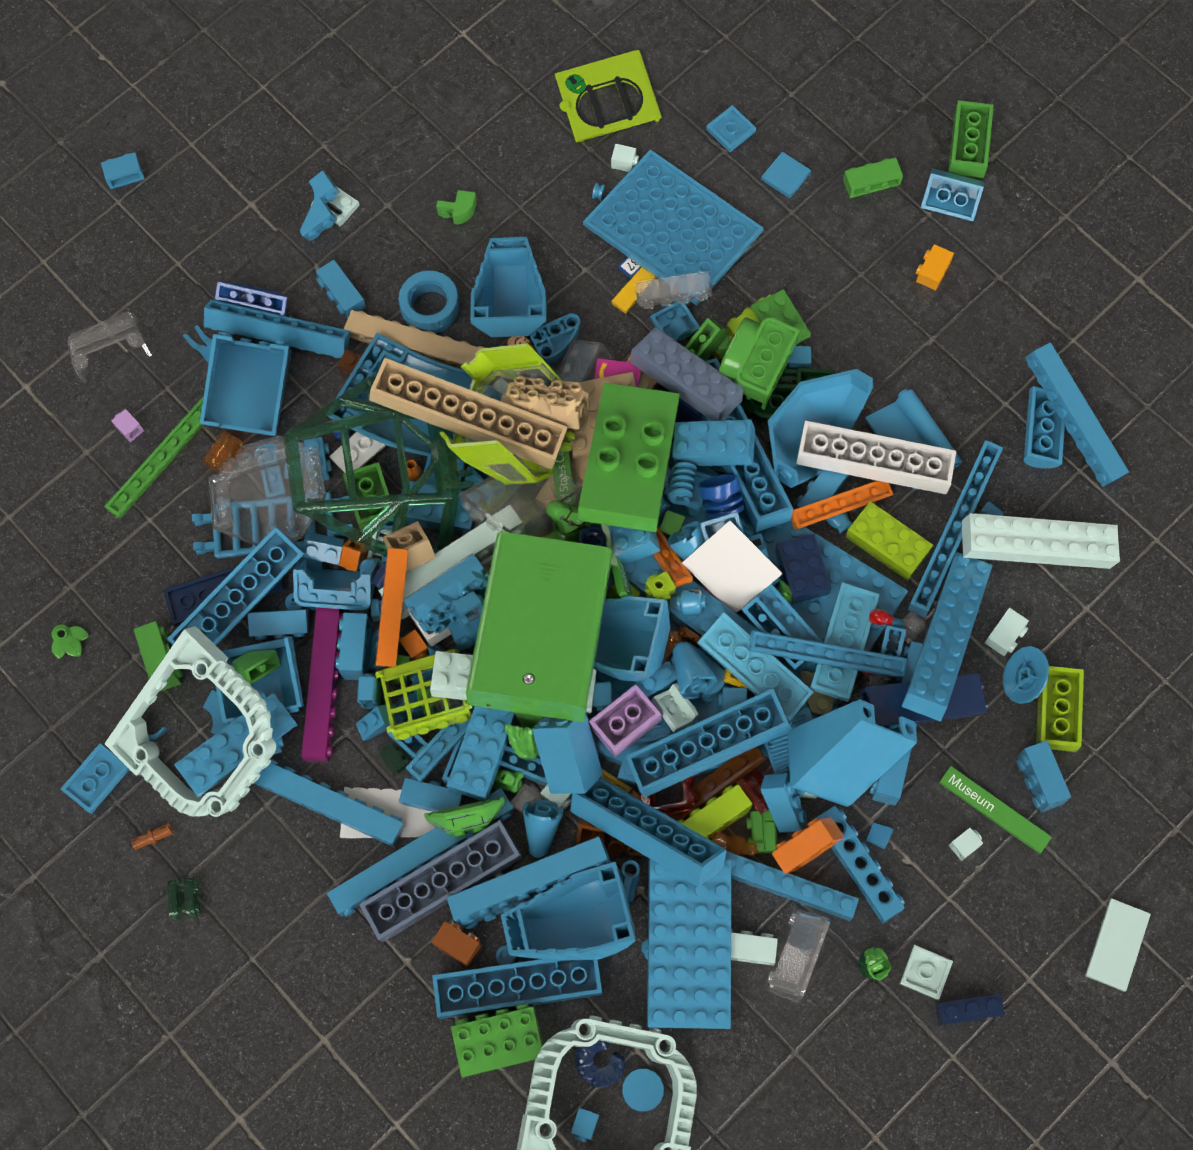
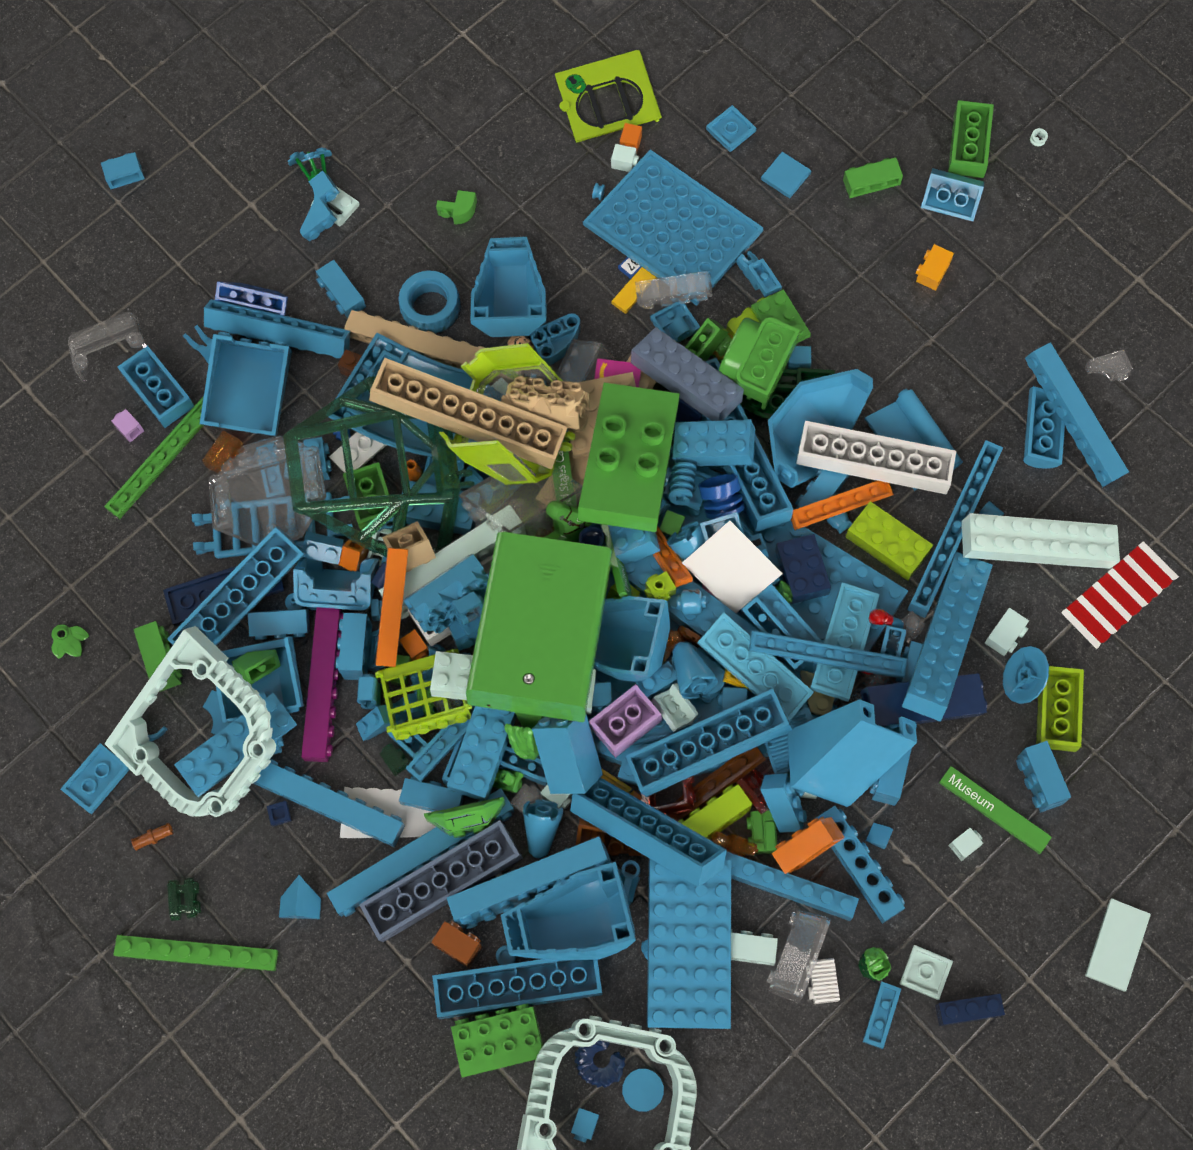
none -> bright green plate [113,935,278,971]
none -> dark azure brick [117,345,194,428]
none -> dark blue plate [266,801,292,827]
none -> dark azure slope [279,875,321,919]
none -> plant [288,148,332,181]
none -> orange brick [620,123,642,154]
none -> dark azure plate [736,251,782,297]
none -> white brick [805,958,840,1004]
none -> dark azure plate [863,982,901,1049]
none -> light aqua bush [1030,128,1048,146]
none -> red sticker [1061,541,1179,649]
none -> clear arch [1085,349,1133,382]

